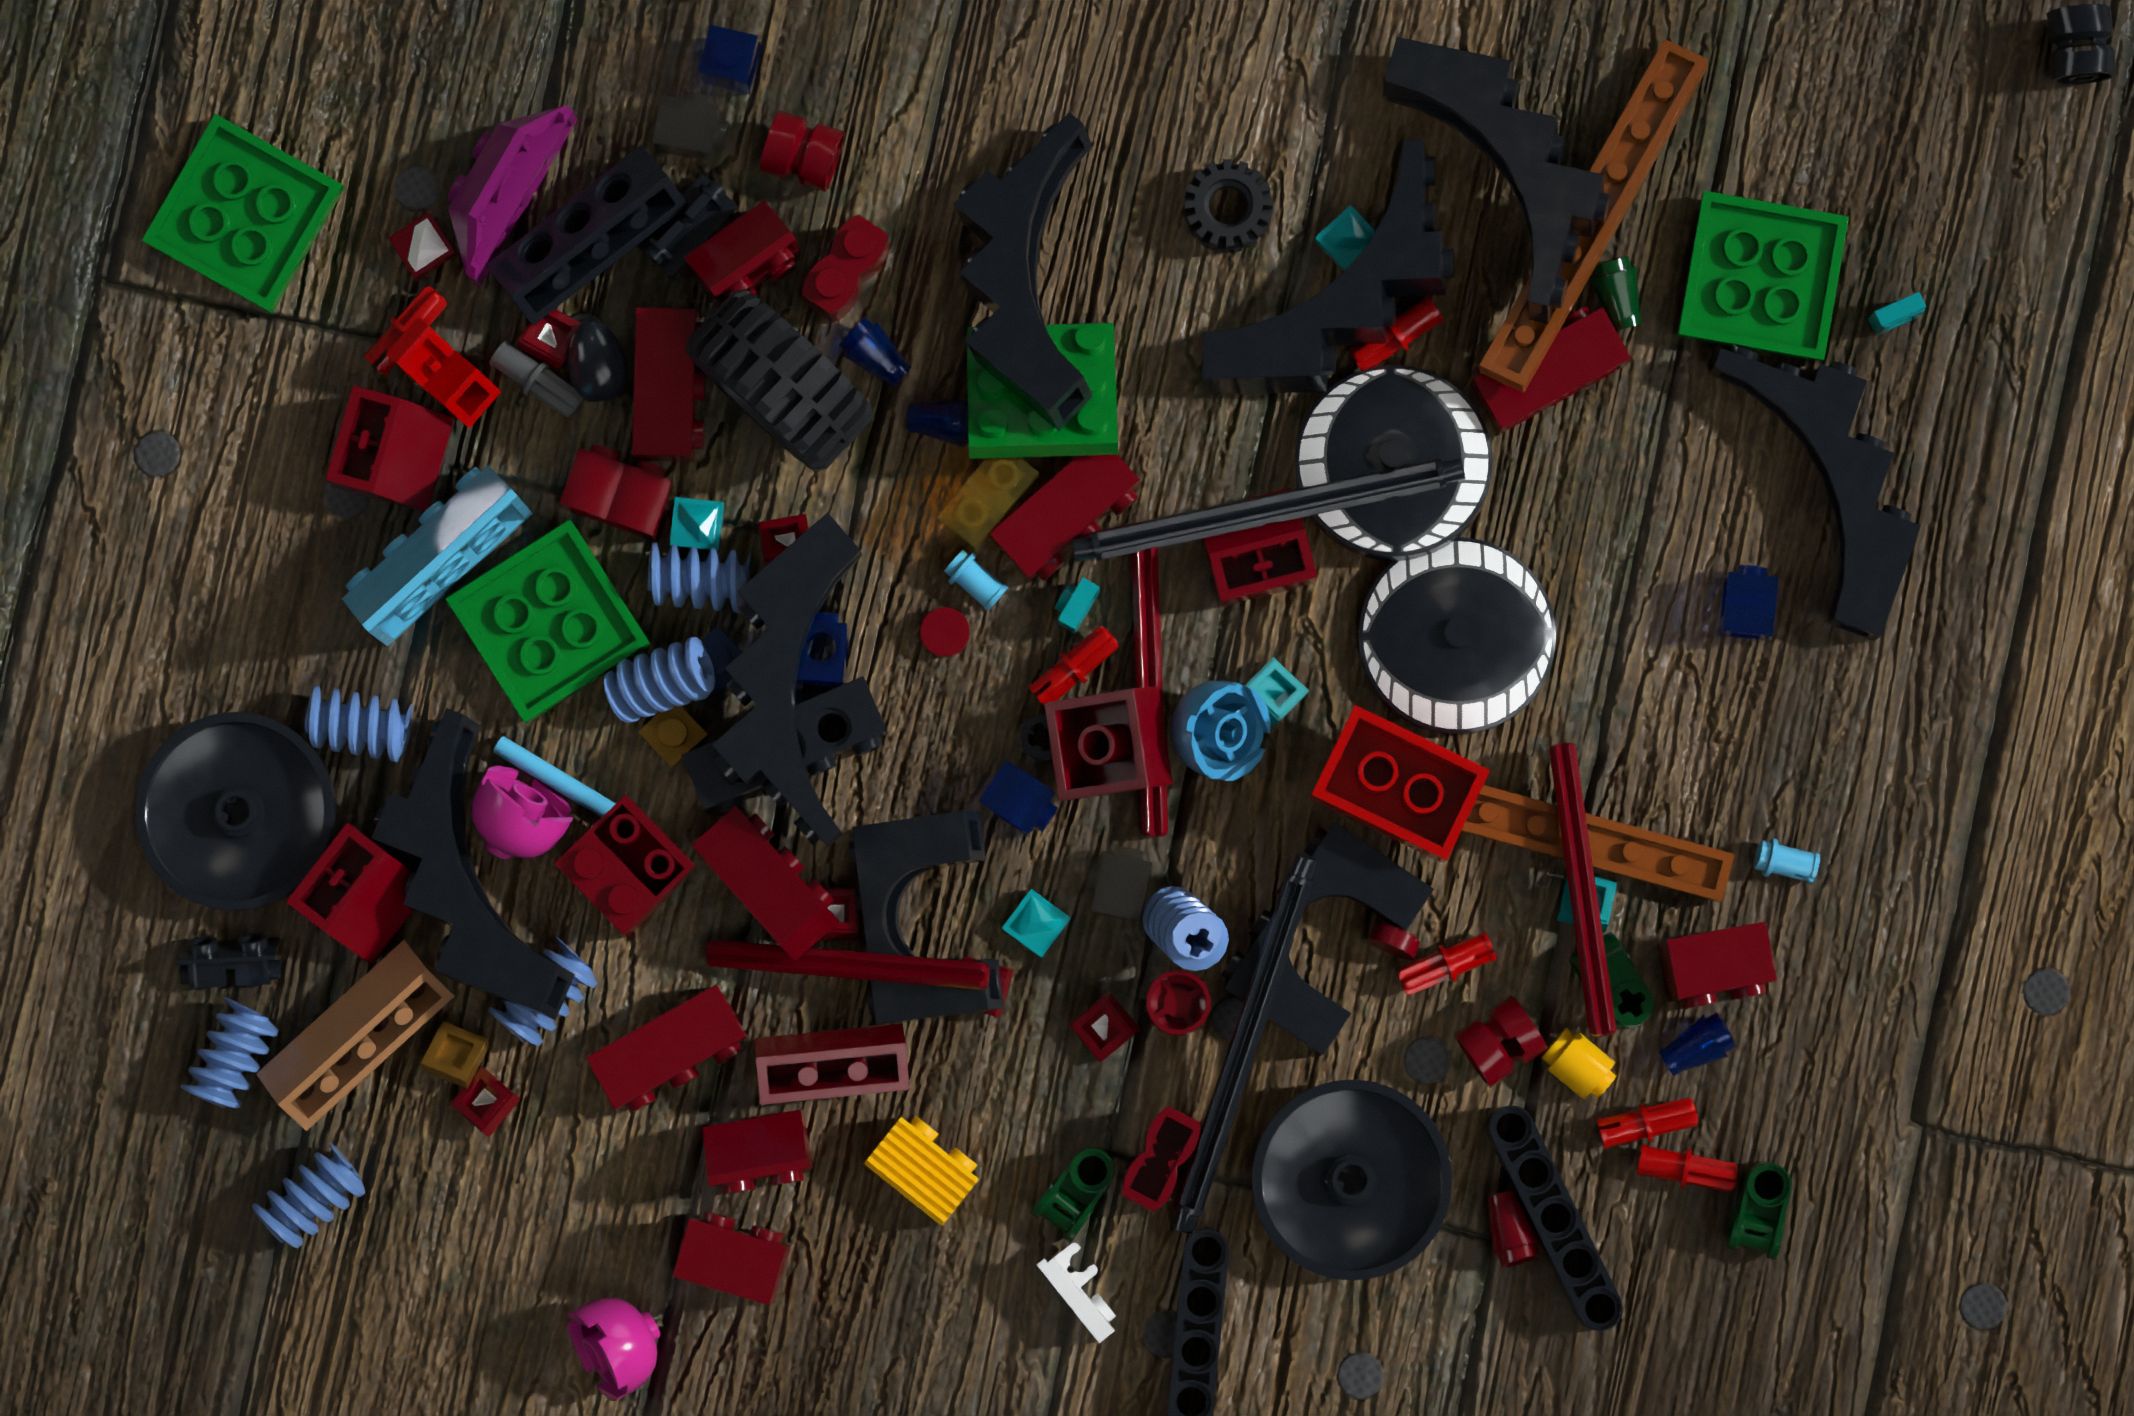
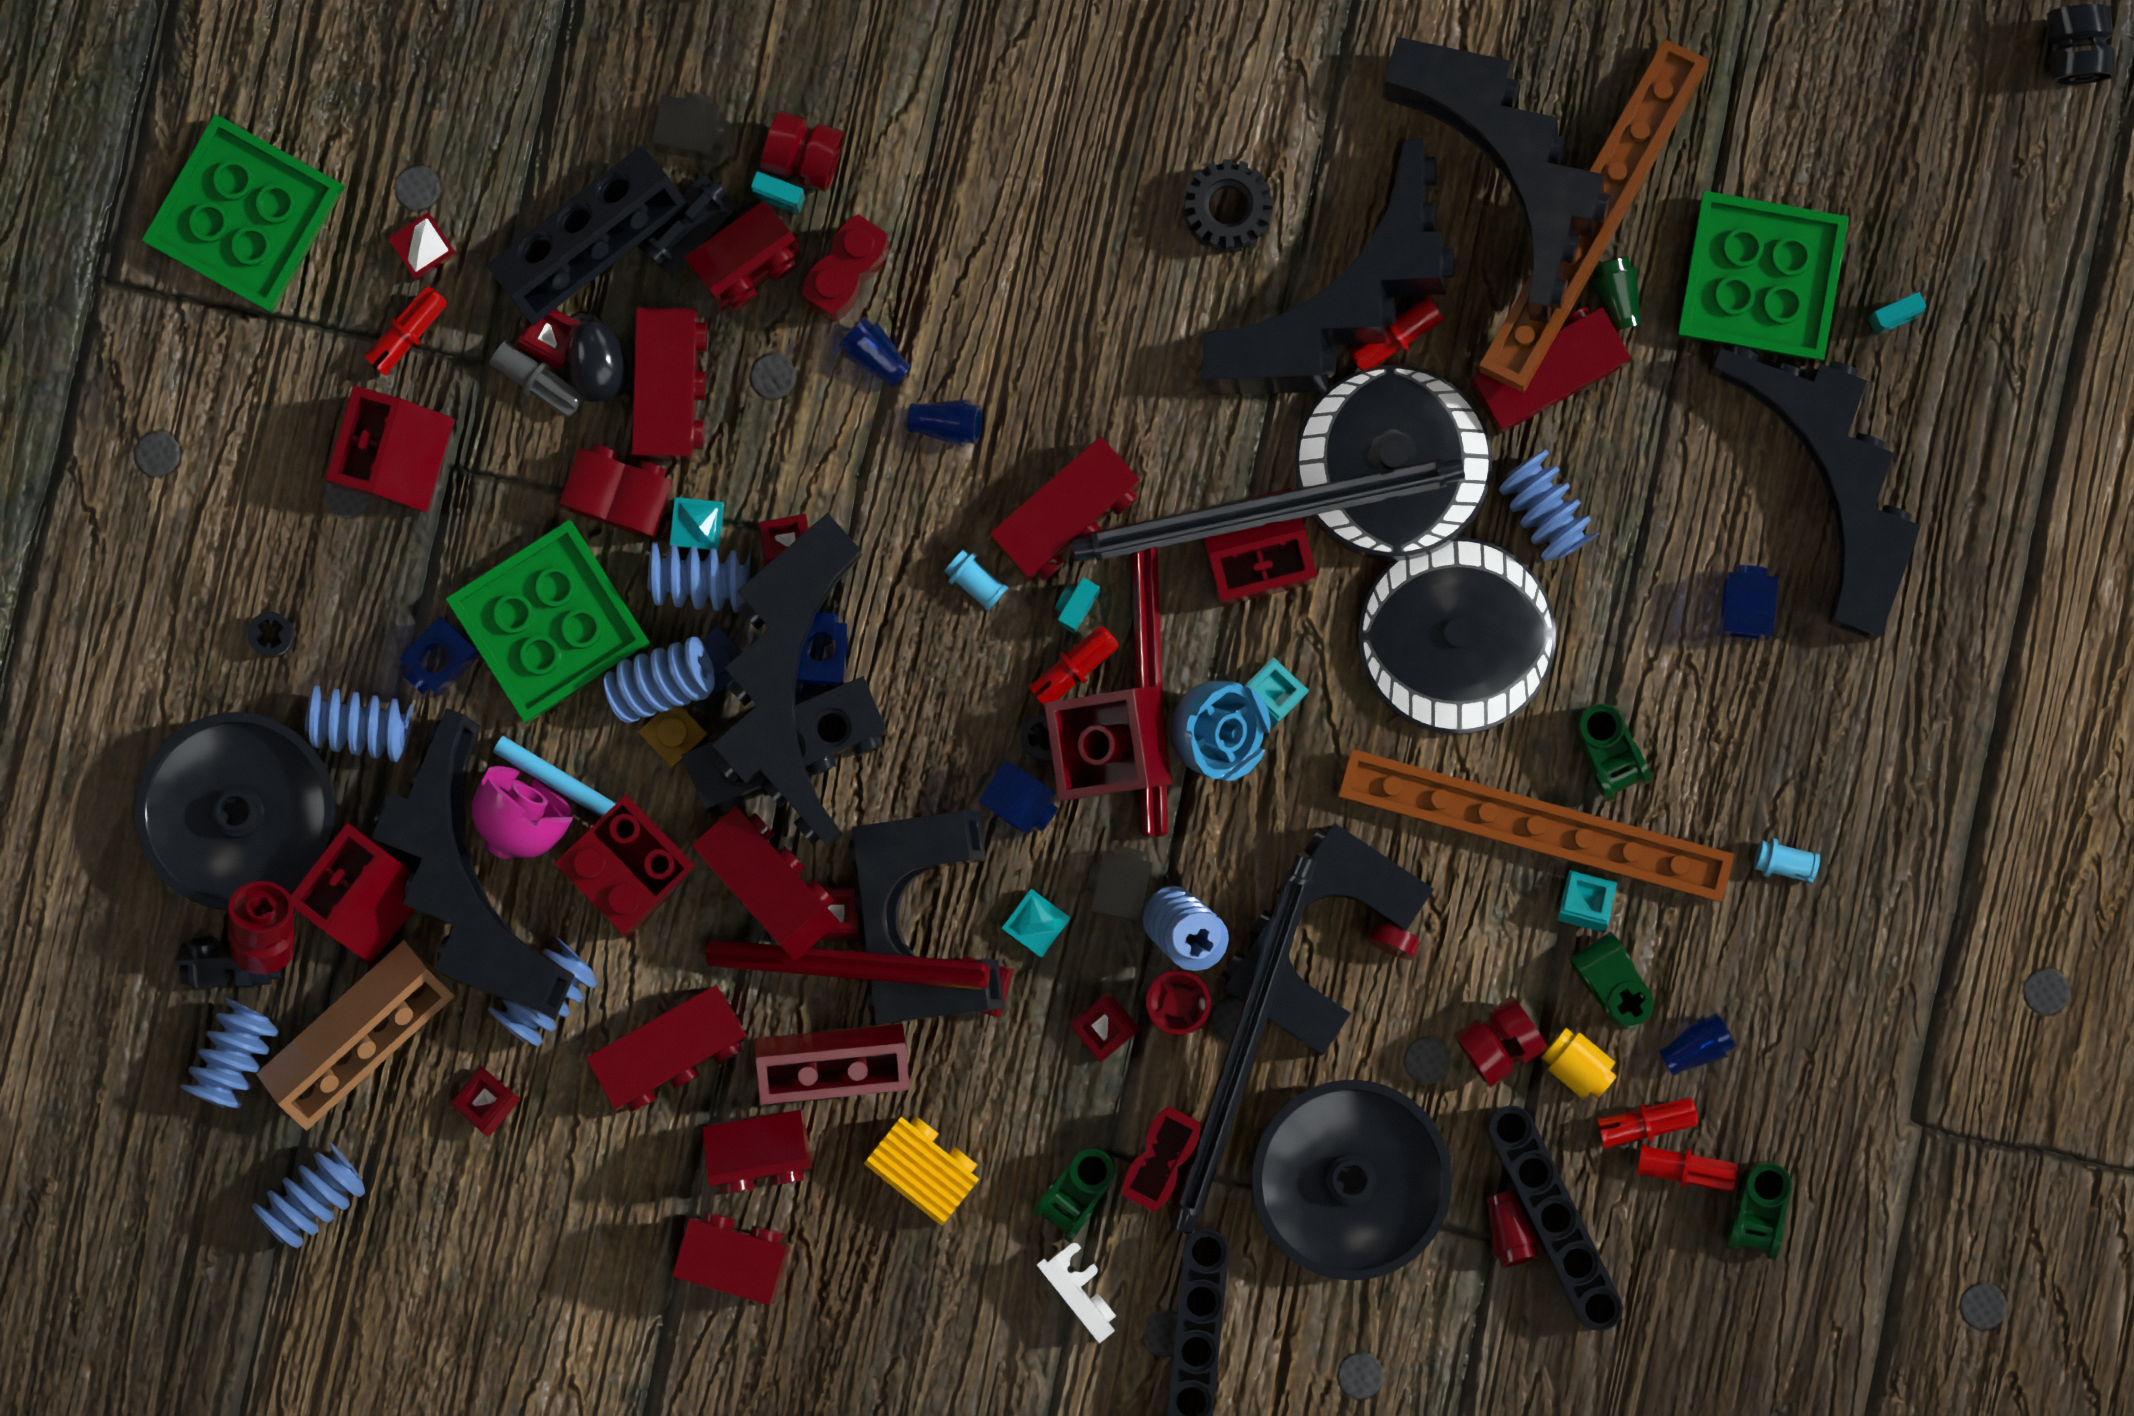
medium azure slope [342,465,533,646] -> none
red brick [386,317,501,428] -> none
pearl gold plate [421,1021,489,1089] -> none
magenta wedge [447,105,578,287] -> none
dark pink cylinder [567,1298,660,1401] -> none
black tyre [686,289,873,472] -> none
clear blue brick [699,25,761,94] -> none
dark red tile [920,607,970,658] -> none
clear yellow brick [937,457,1039,555] -> none
black arch [953,112,1093,431] -> none
green plate [967,323,1118,459] -> none
red brick [1309,705,1490,864] -> none
teal tile [1314,205,1376,272] -> none
red axle [1397,931,1497,995] -> none
dark red axle [1549,743,1616,1037] -> none
dark red brick [1657,921,1777,1010] -> none
none -> dark red wheel [228,881,295,975]
none -> black bush [248,612,295,658]
none -> clear blue brick [399,616,481,697]
none -> teal tile [751,171,805,214]
none -> medium blue piece [1499,450,1600,562]
none -> dark green piece [1575,704,1652,802]

